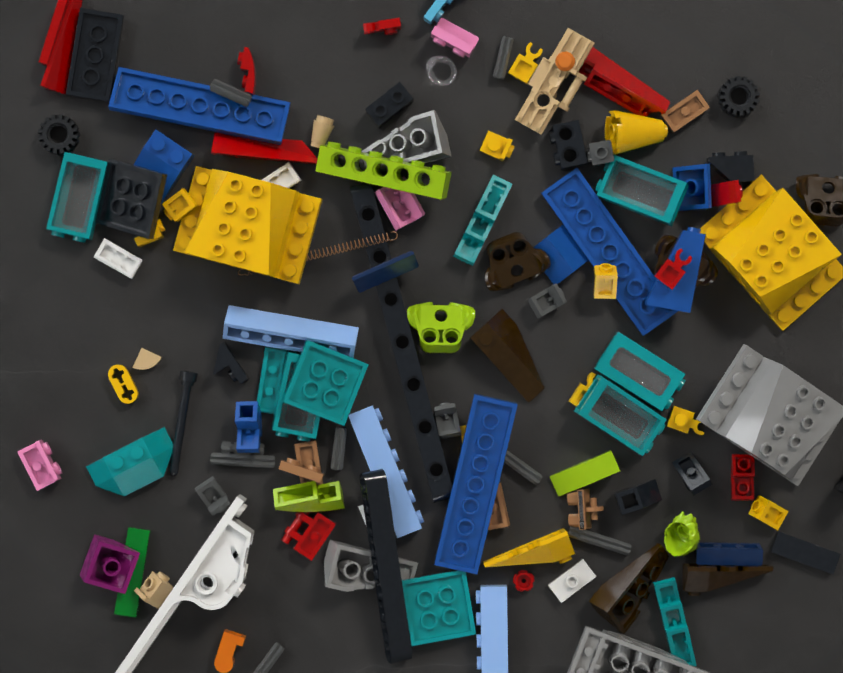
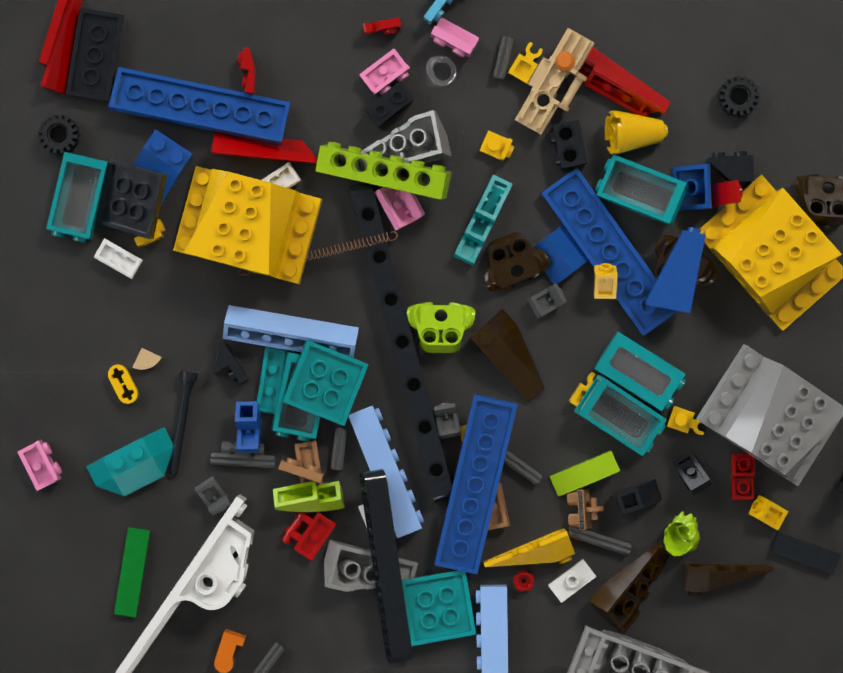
magenta slope [80,534,140,594] -> none
tan brick [134,571,174,609] -> none
yellow bracket [162,188,197,222] -> none
dark grey axle [210,79,252,107] -> none
tan cone [311,115,334,148] -> none
dark blue slope [352,251,419,293] -> none
dark grey bracket [586,140,614,167] -> none
teal slope [653,577,697,667] -> none
red plate [654,249,692,290] -> none
medium nougat plate [661,90,710,133] -> none
dark blue slope [695,542,763,566] -> none
none -> bright pink bracket [359,49,410,96]

